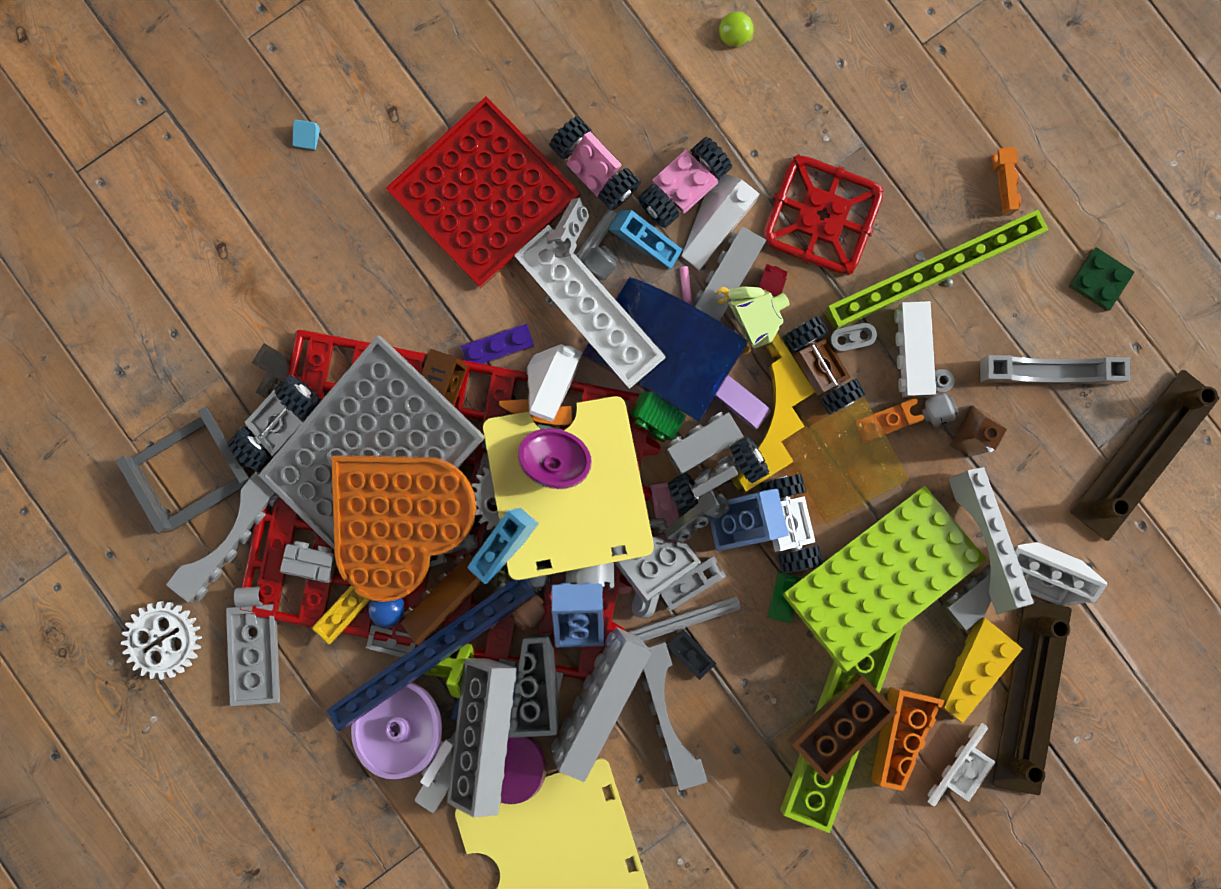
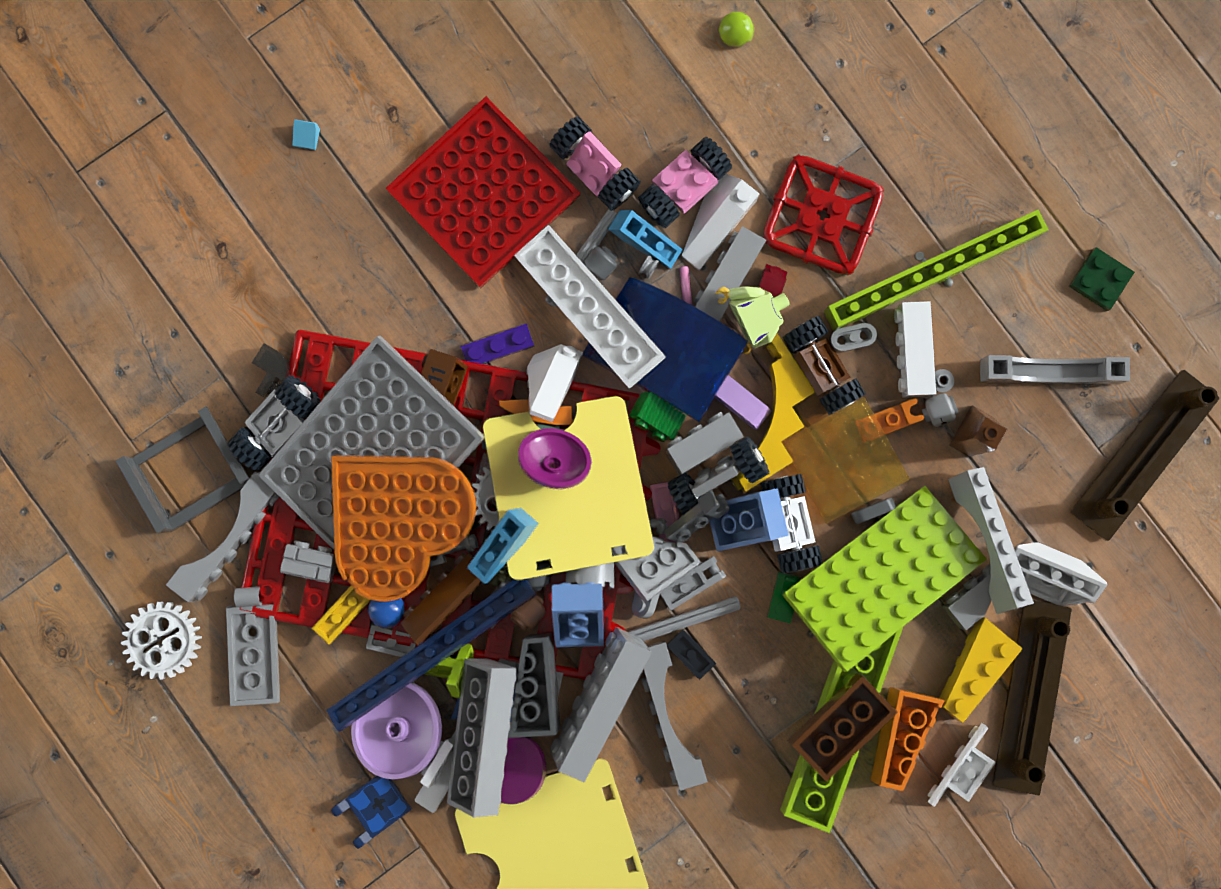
light grey plate [546,198,589,258] -> none
orange plate [992,147,1021,216] -> none
none -> dark blue flag [331,776,412,849]
none -> light grey bush [639,255,659,279]
none -> dark grey beam [851,497,896,524]

